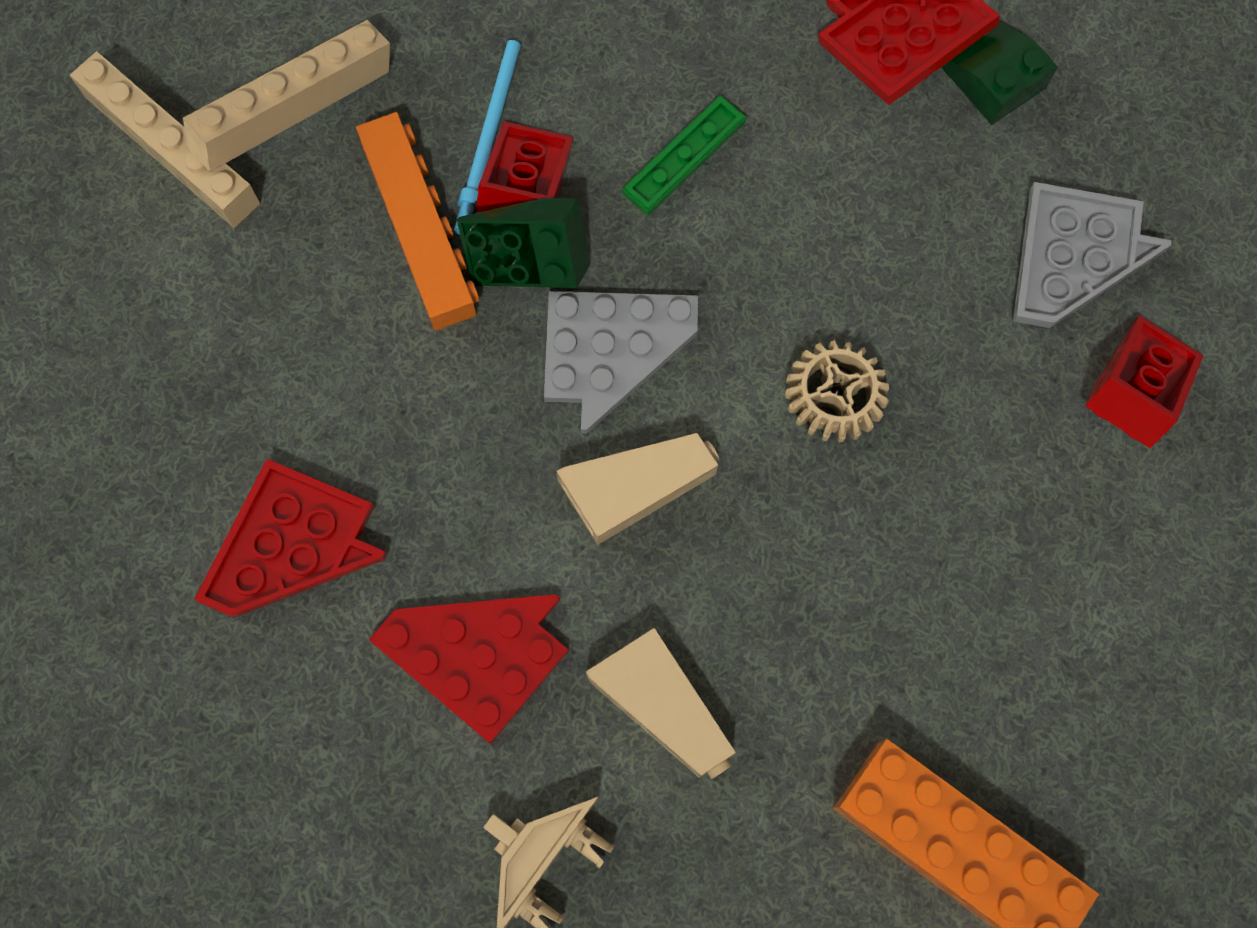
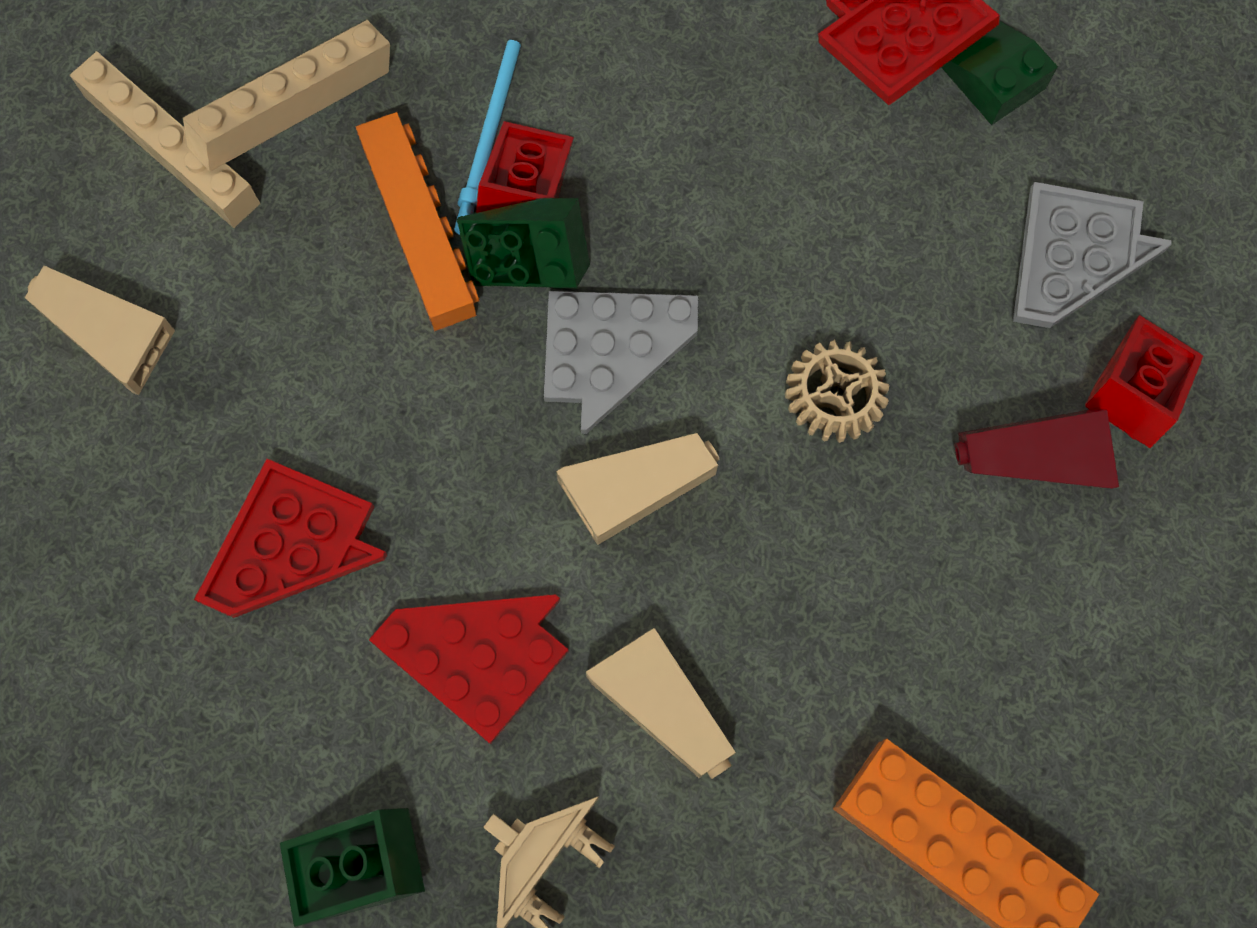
green tile [622,95,747,216] -> none
none -> tan slope [25,266,175,395]
none -> dark green slope [280,808,425,927]
none -> dark red slope [954,408,1119,489]

